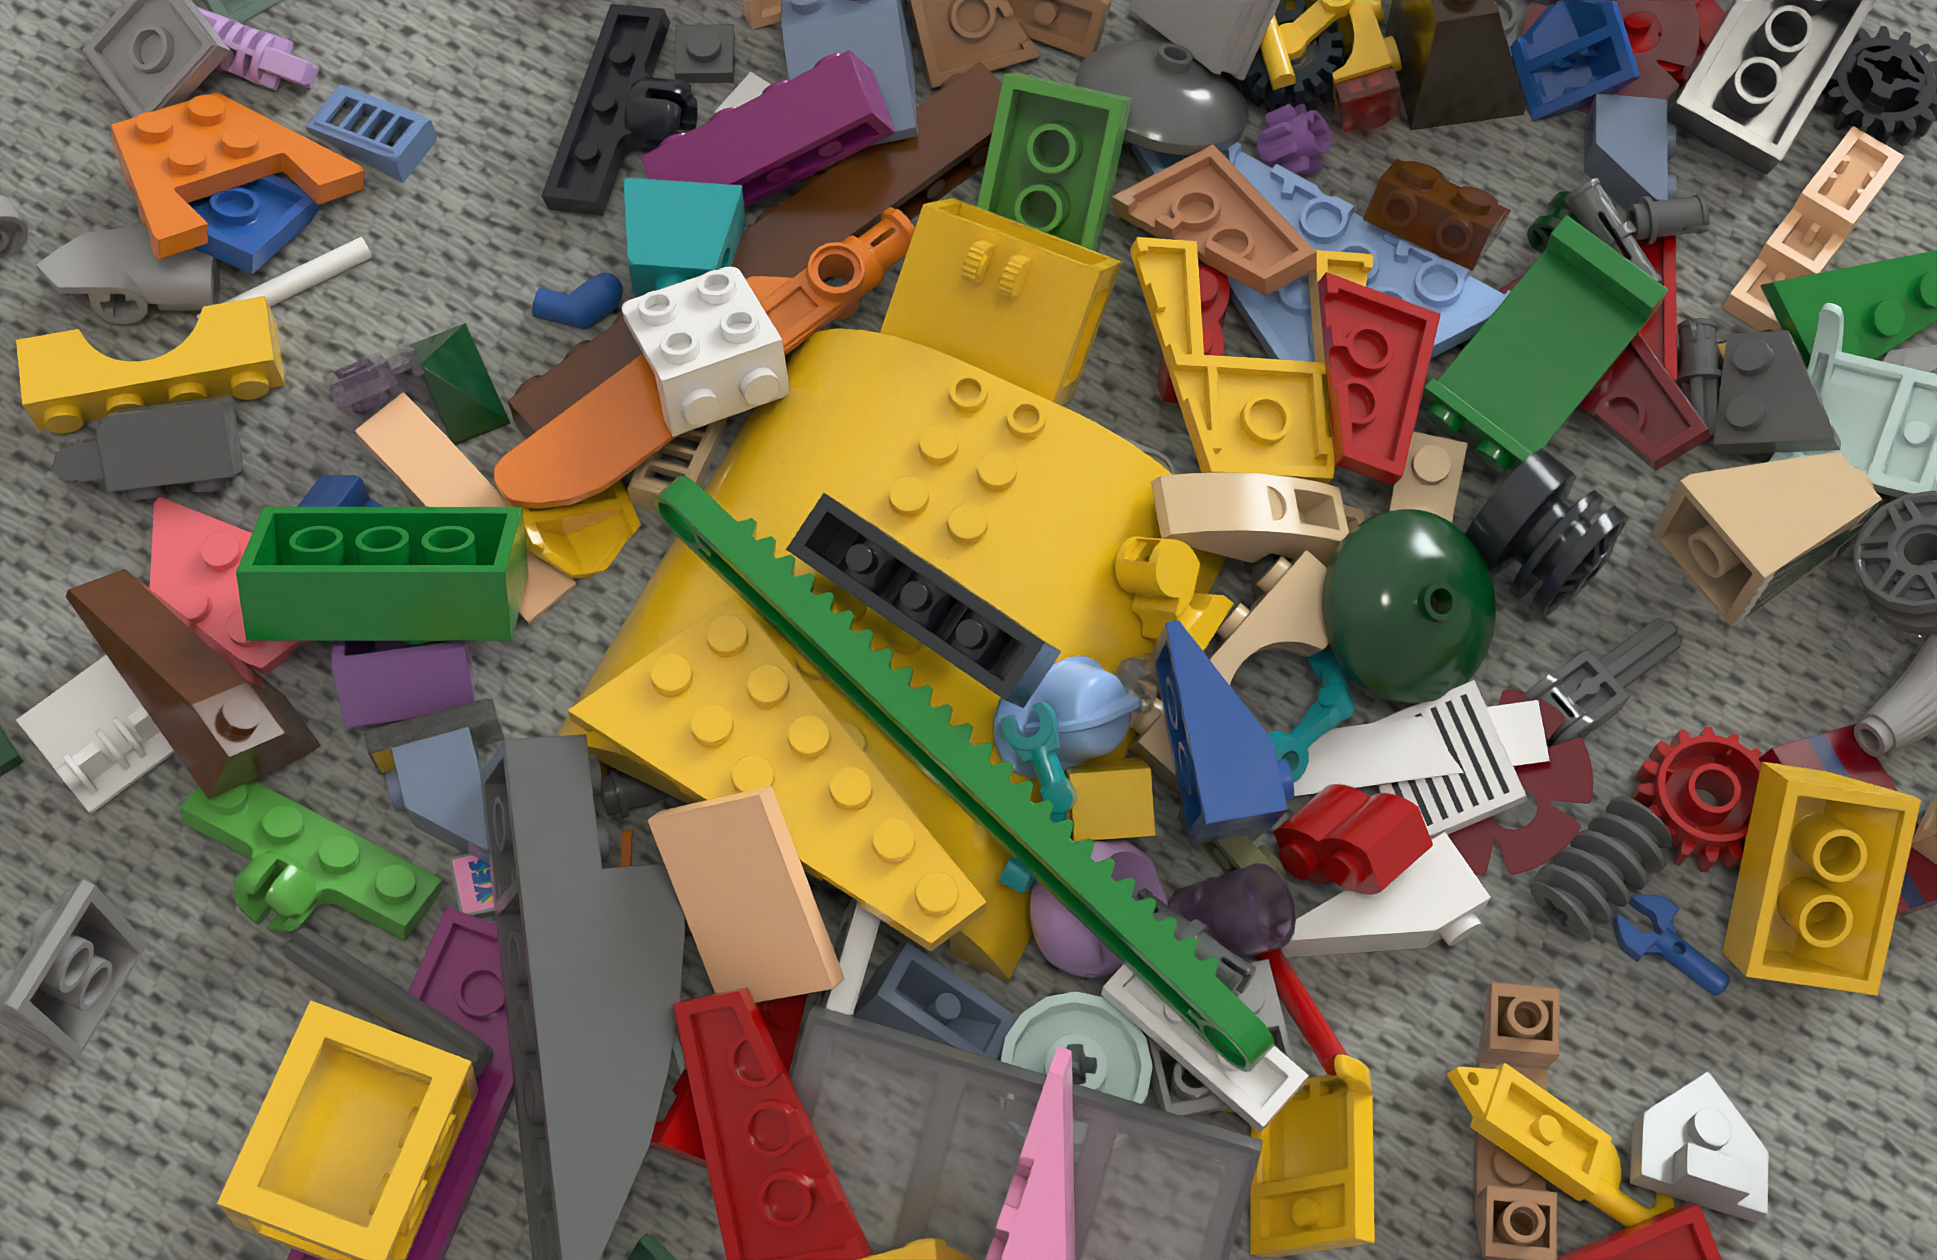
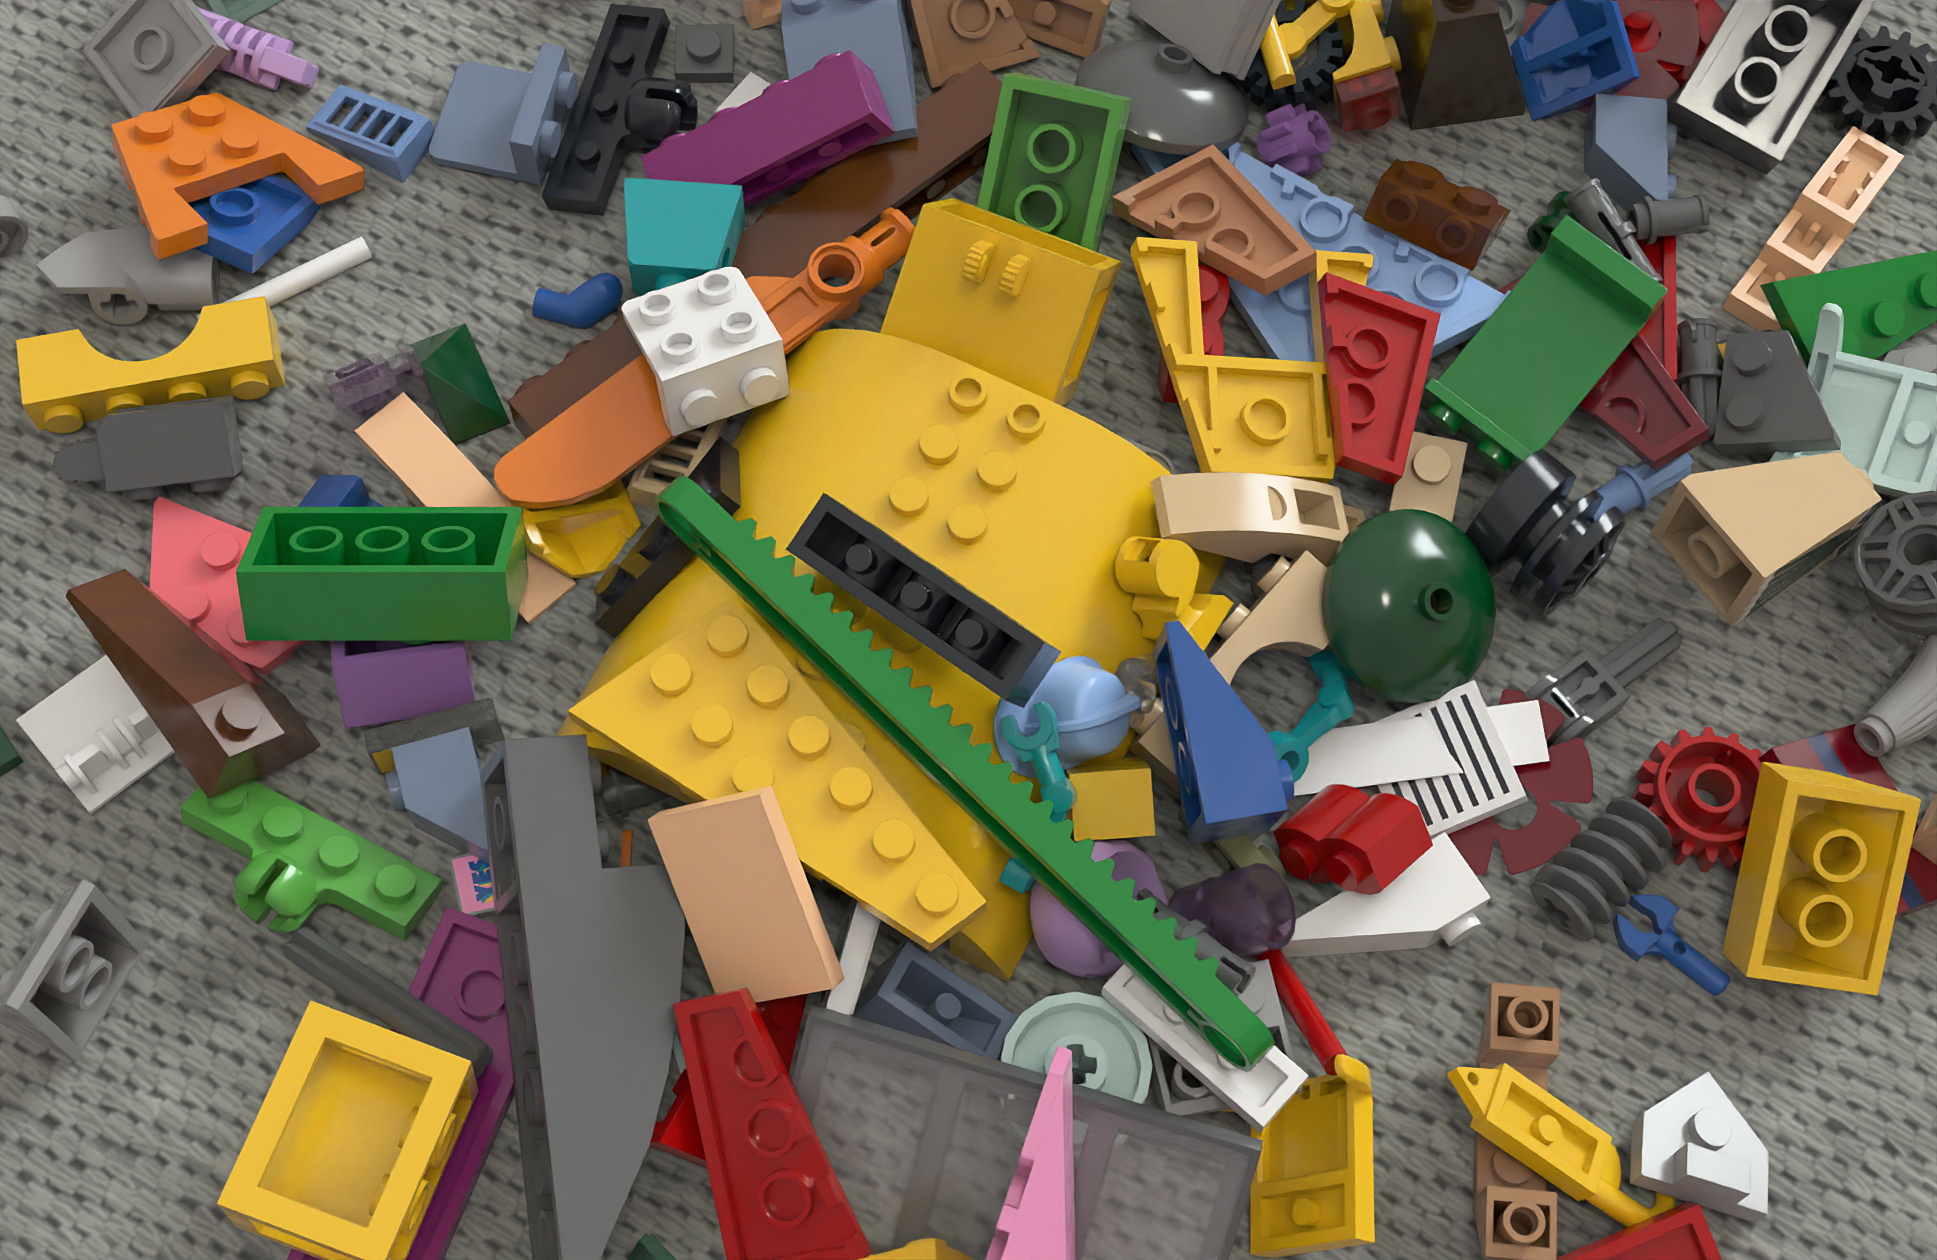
none -> sand blue bracket [429,43,578,185]
none -> black wing [594,437,741,638]
none -> medium blue axle [1573,453,1693,524]

